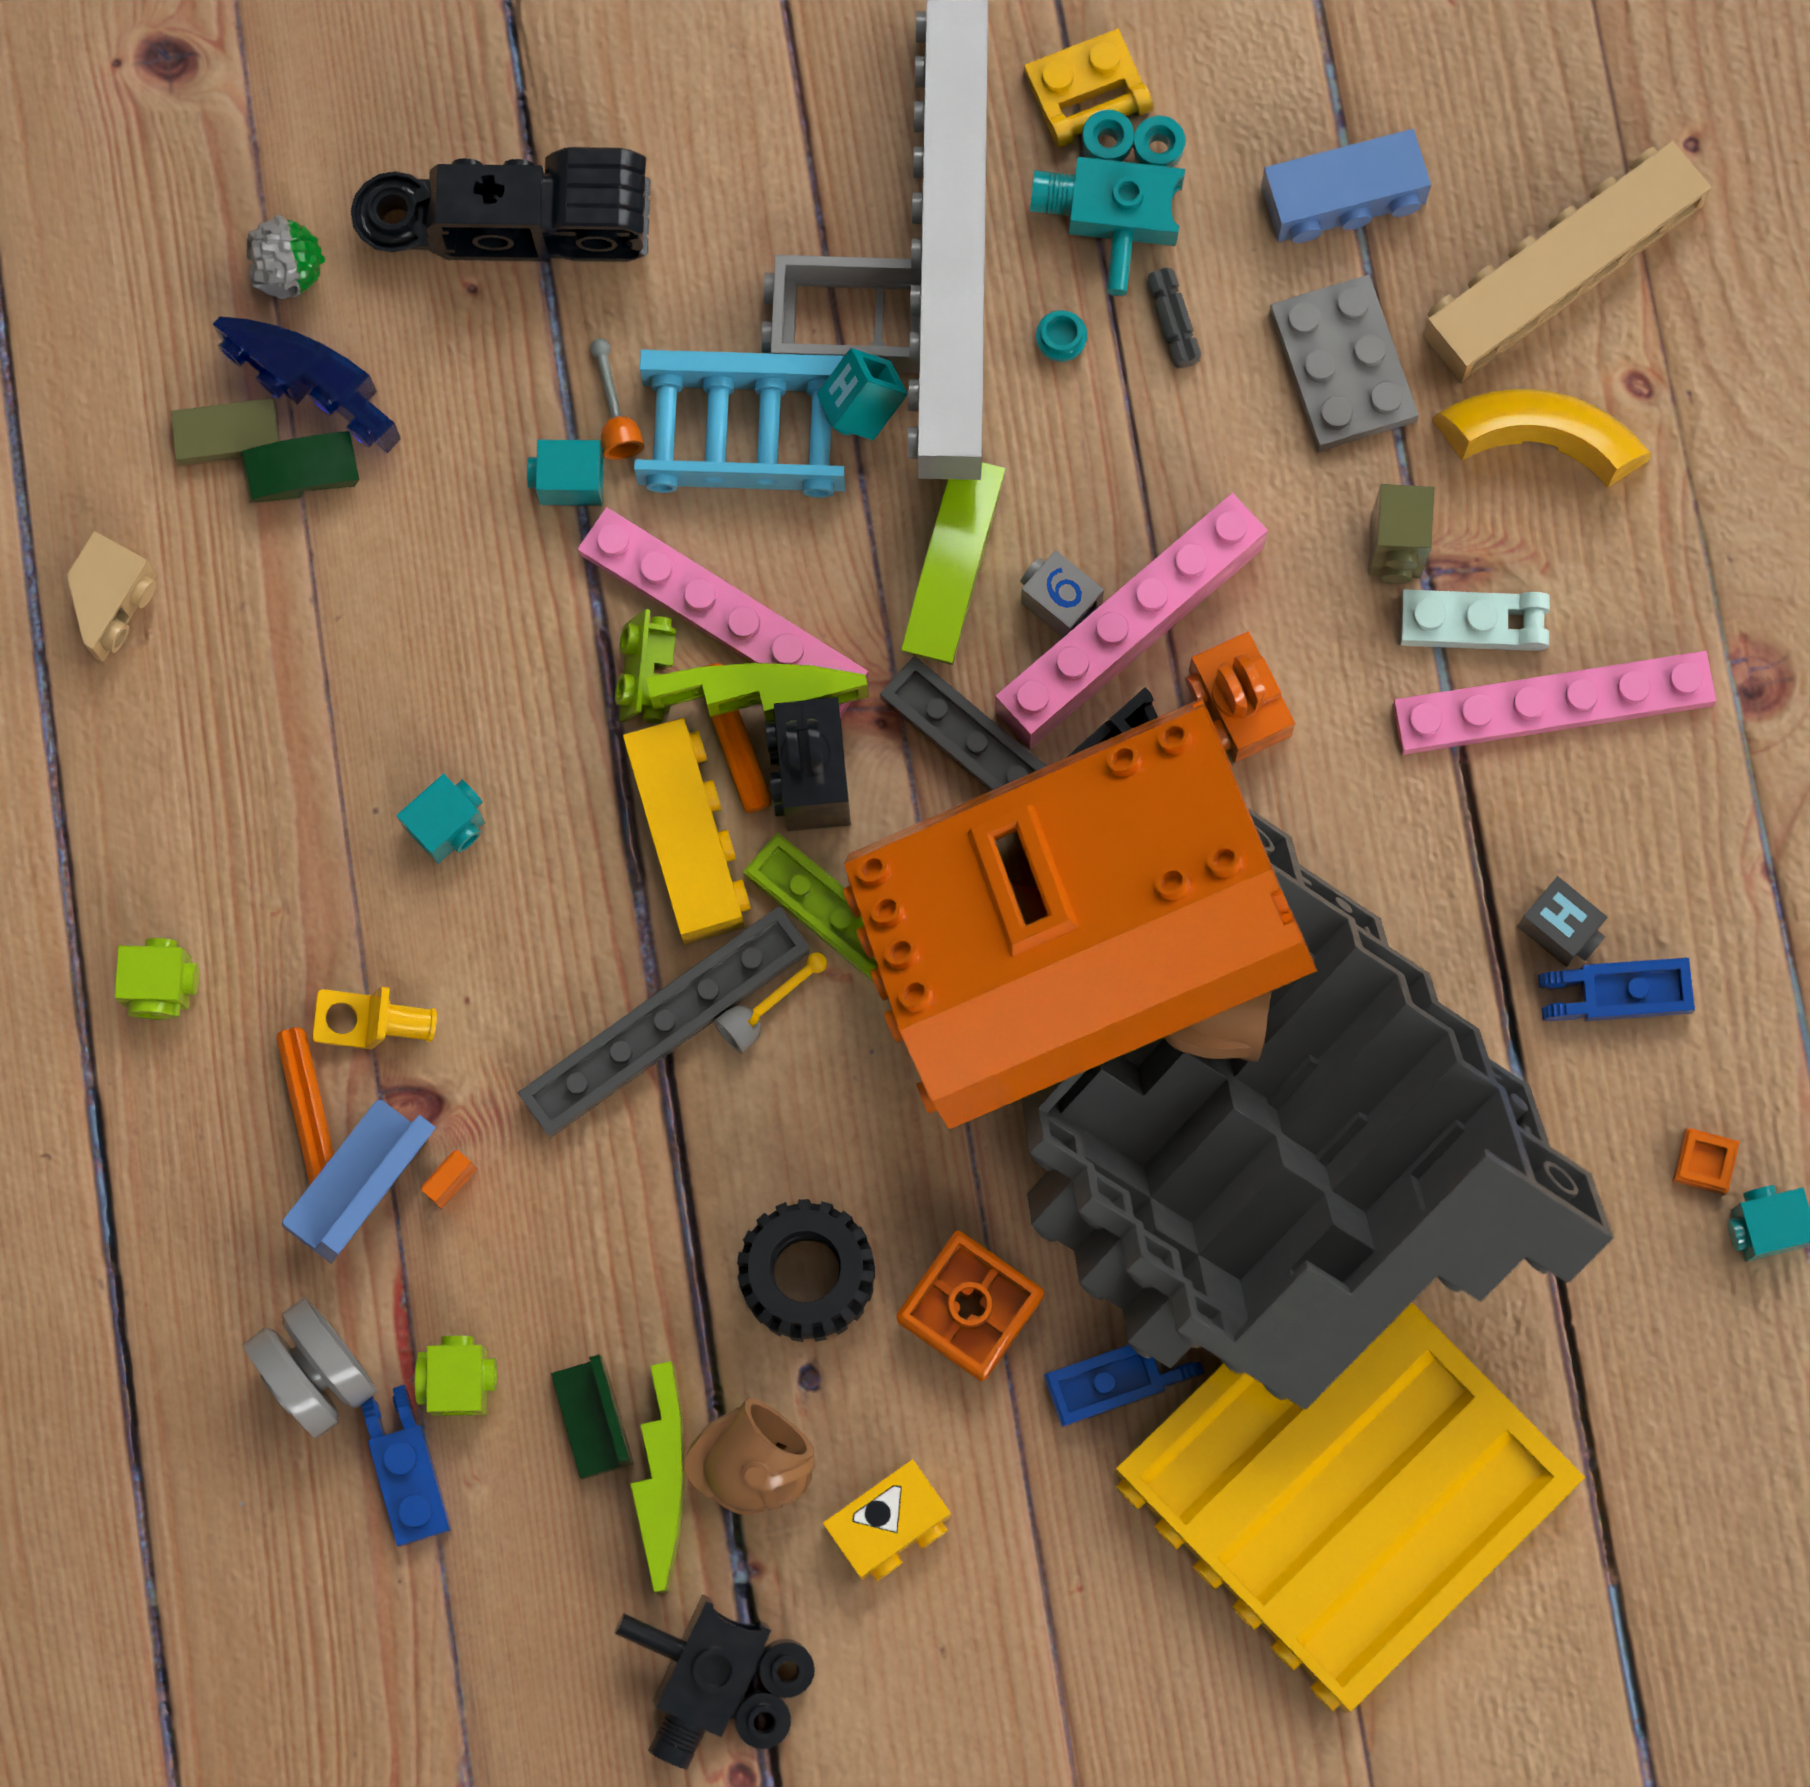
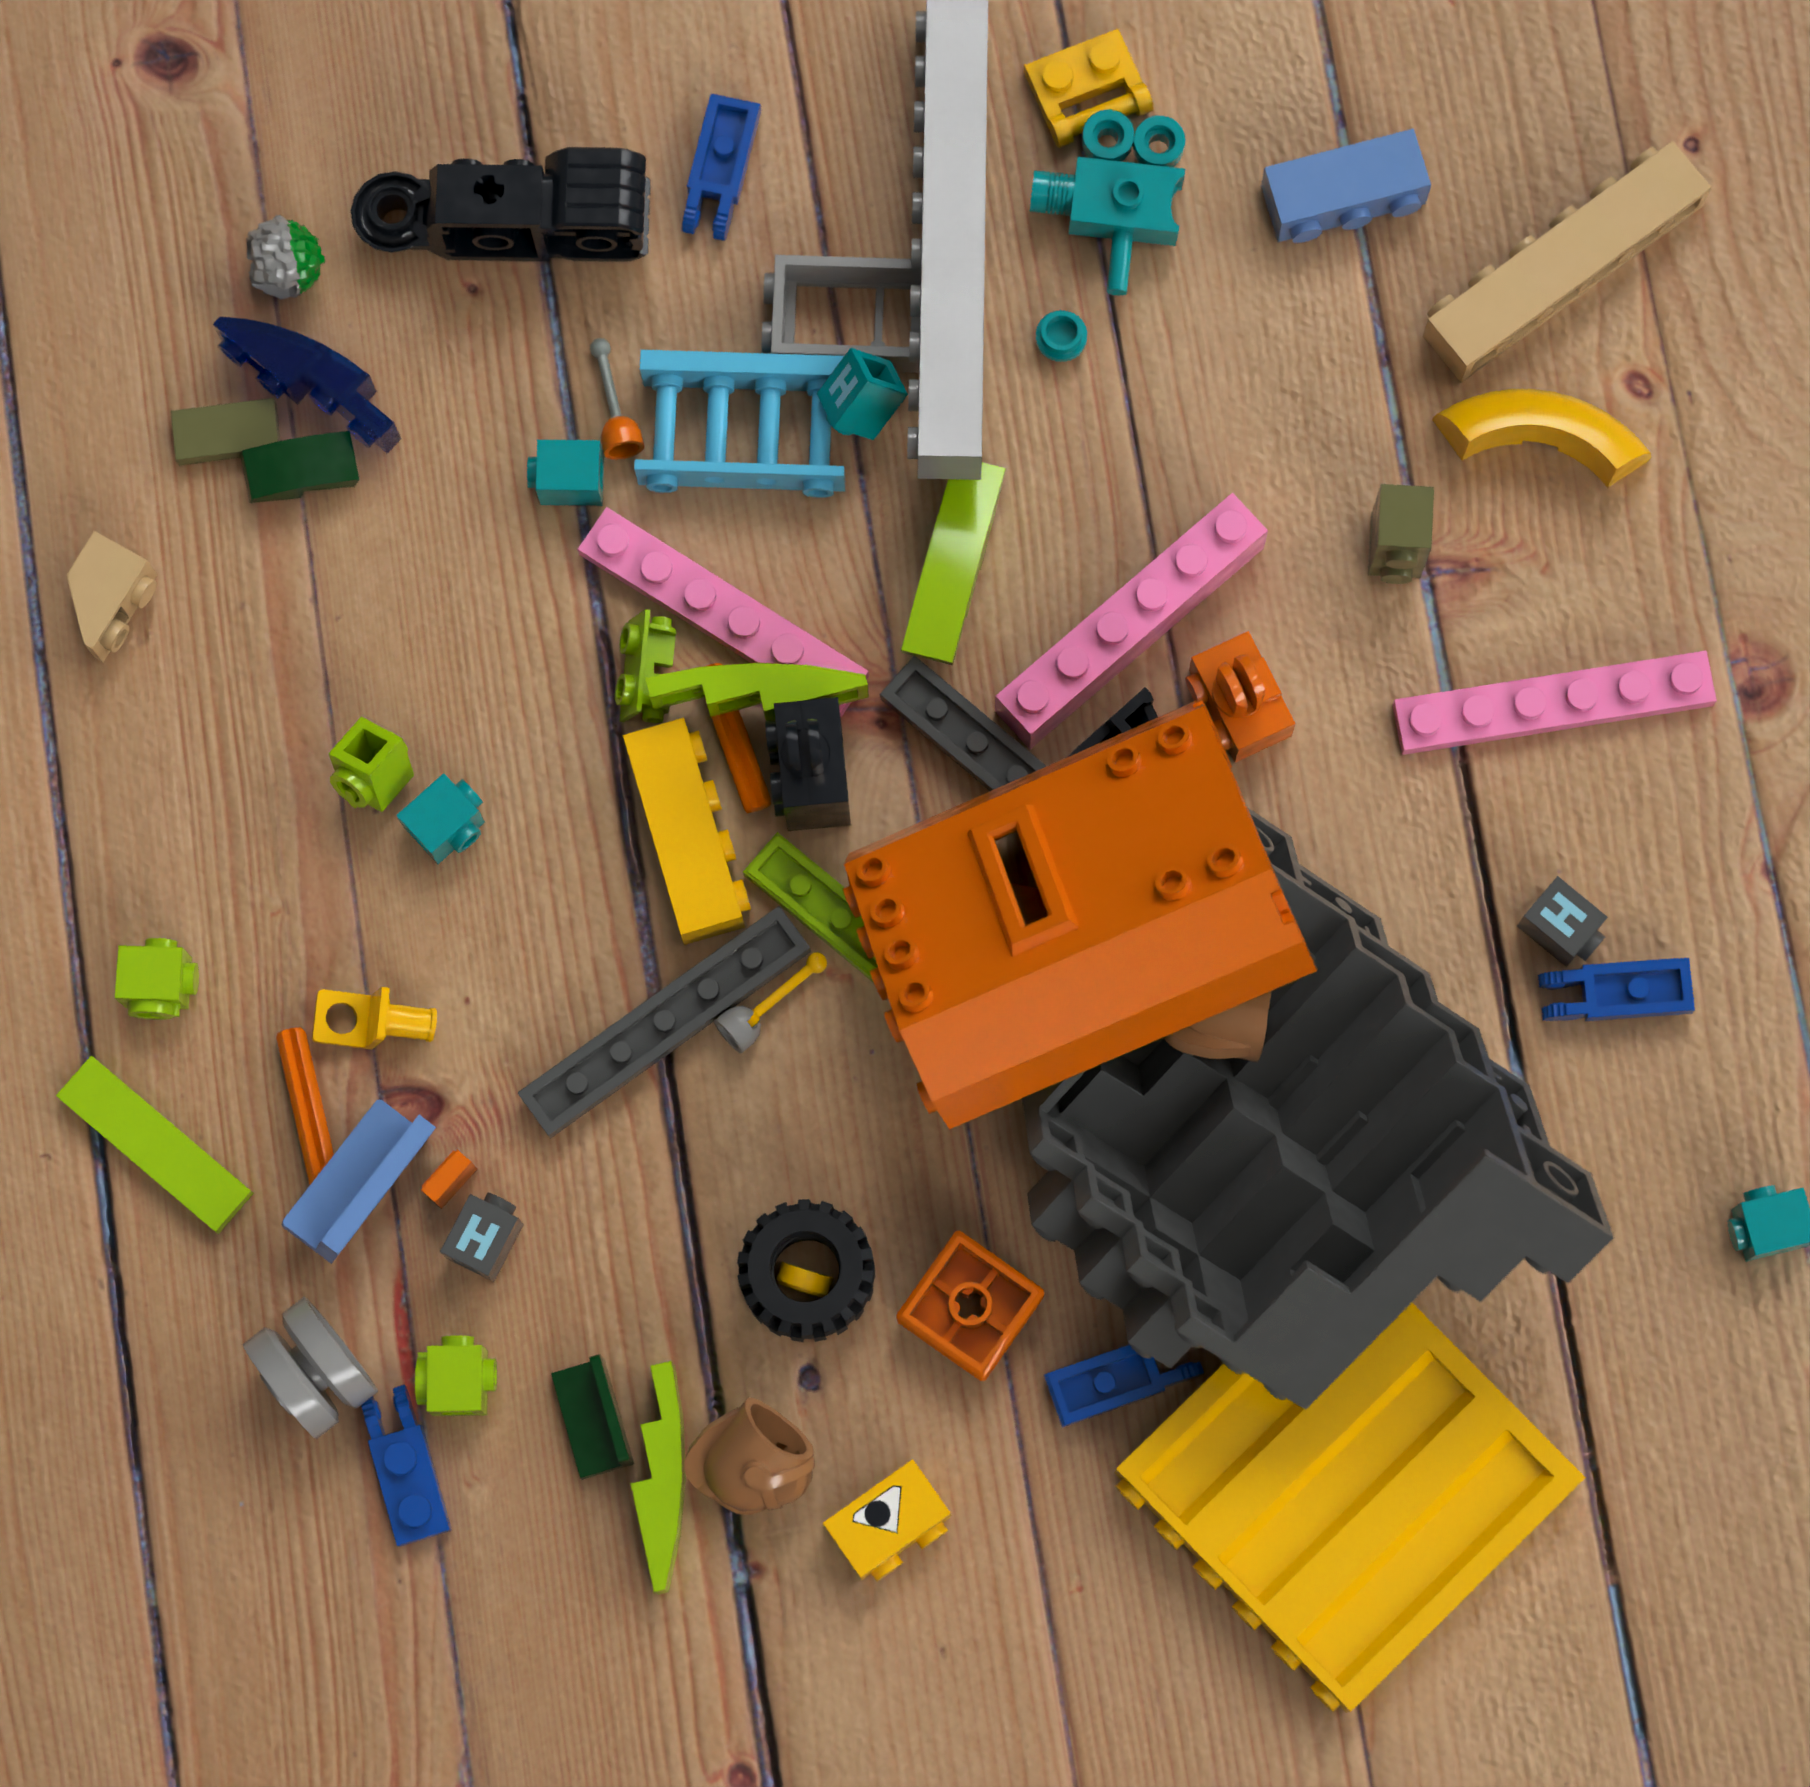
black piece [614,1594,815,1769] -> none
light grey brick [1020,550,1104,637] -> none
dark grey axle [1147,268,1201,368] -> none
light grey plate [1270,274,1419,452] -> none
light aqua plate [1400,589,1550,651] -> none
orange tile [1672,1127,1740,1196] -> none
none -> lime tile [56,1055,254,1234]
none -> lime brick [328,716,414,812]
none -> dark grey brick [440,1192,524,1282]
none -> blue hinge [682,93,762,241]
none -> yellow tile [776,1261,833,1298]

